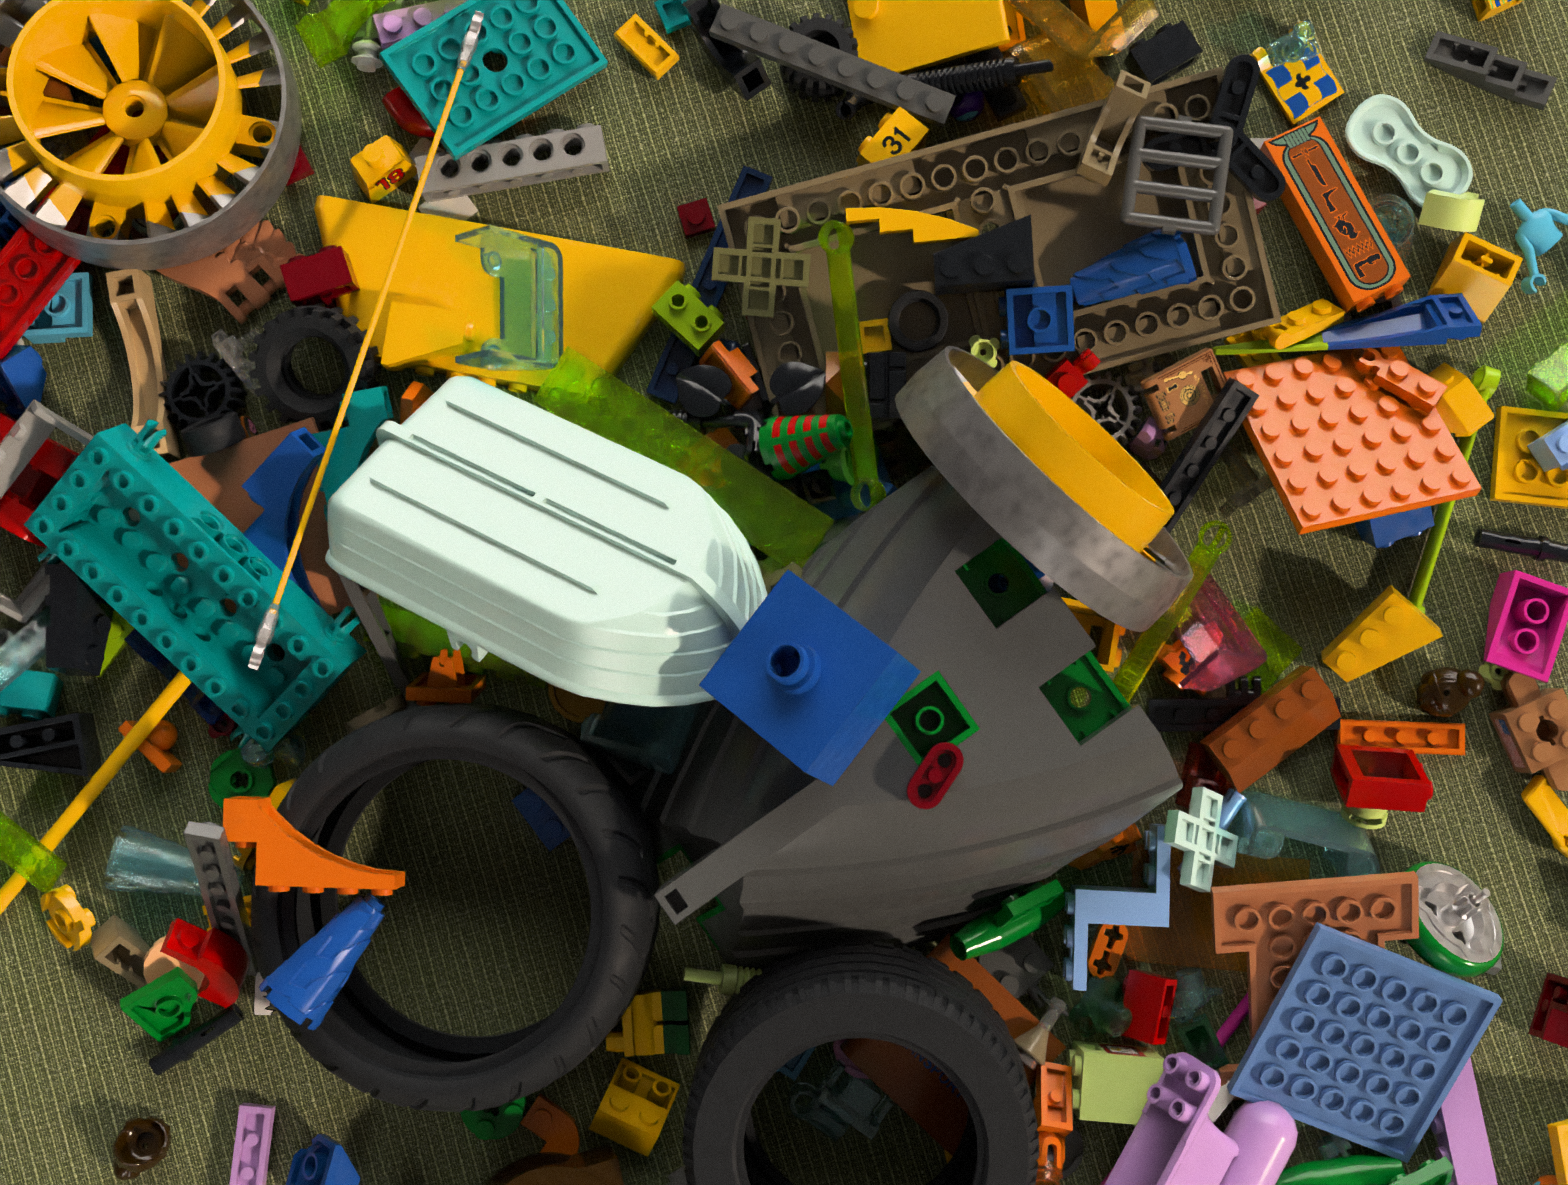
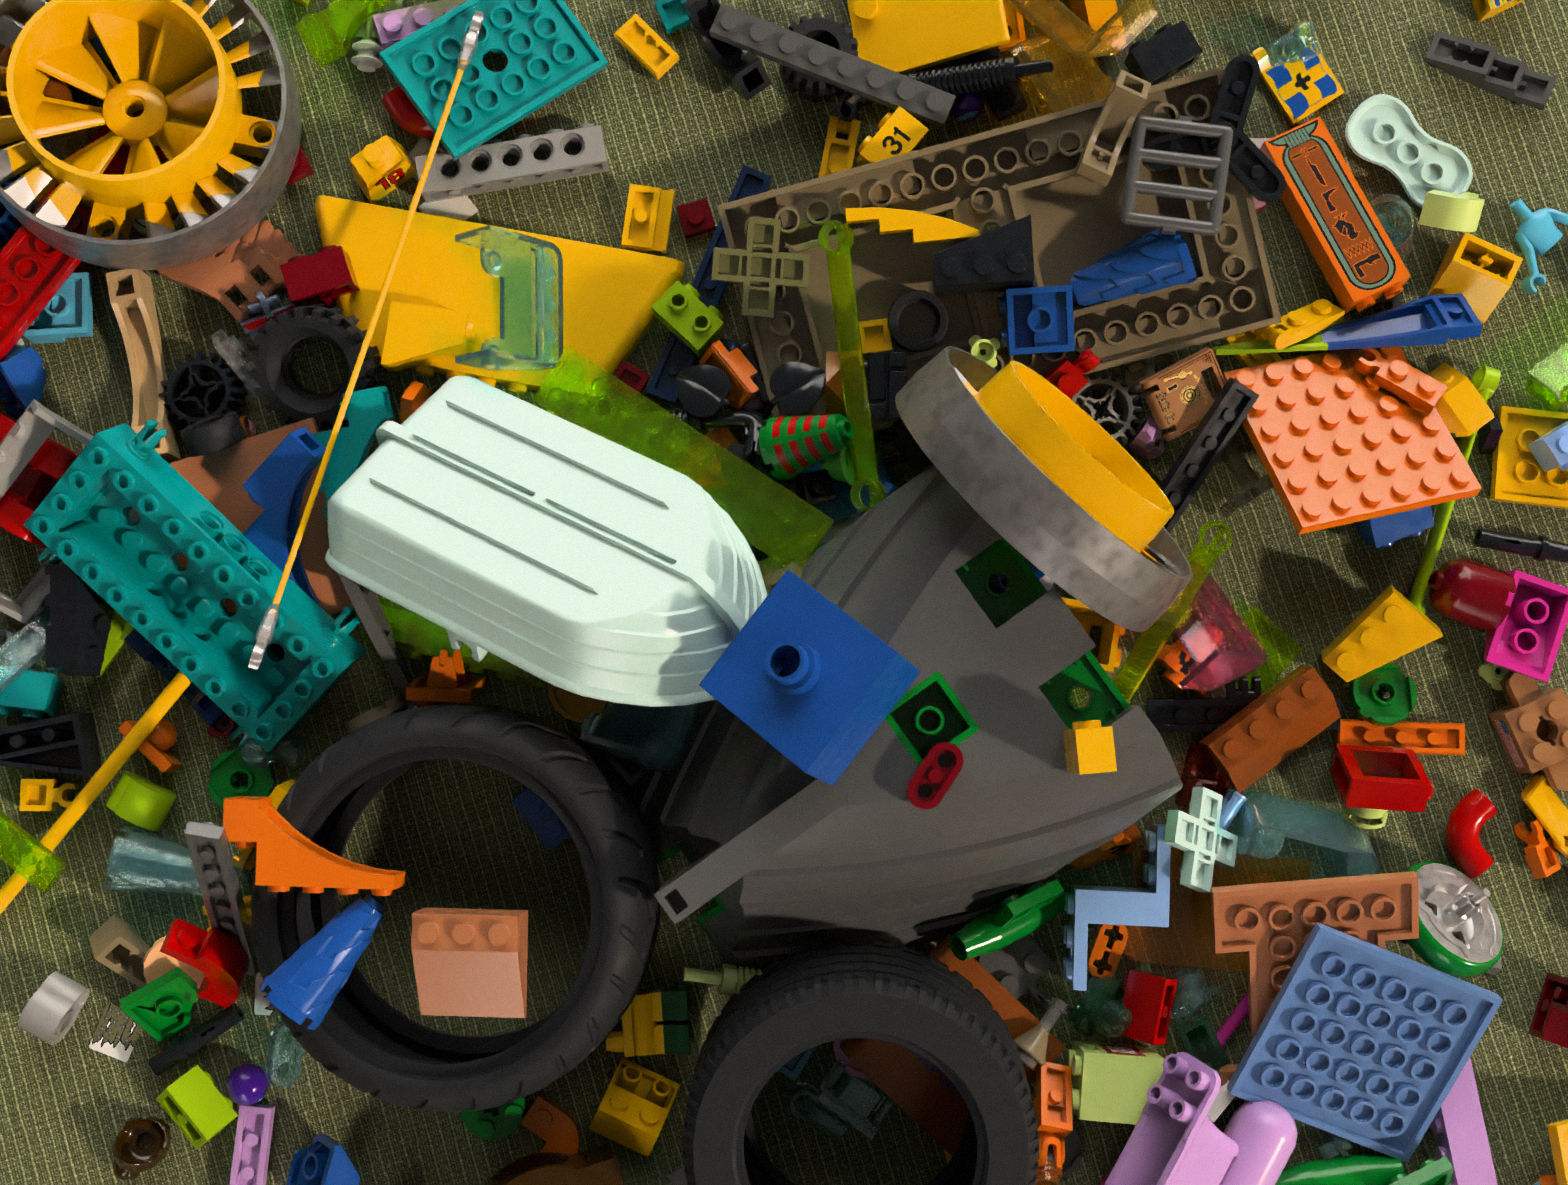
yellow plate [40,884,96,951] -> none
dark brown piece [1416,667,1485,717] -> none
none -> light grey piece [18,971,90,1045]
none -> yellow plate [19,779,80,811]
none -> sticker [89,1002,142,1062]
none -> lime piece [105,770,177,831]
none -> lime brick [156,1064,238,1150]
none -> dark purple piece [226,1063,269,1106]
none -> sand blue hips [240,291,296,346]
none -> clear light blue plate [265,1020,304,1088]
none -> nougat slope [411,907,528,1018]
none -> dark red plate [607,360,651,404]
none -> yellow plate [621,184,675,254]
none -> yellow plate [818,115,861,177]
none -> yellow brick [1063,720,1117,775]
none -> green plate [1349,662,1417,726]
none -> dark red cylinder [1428,558,1516,632]
none -> red cylinder [1445,789,1497,879]
none -> black tile [1478,411,1503,455]
none -> orange plate [1514,819,1561,879]

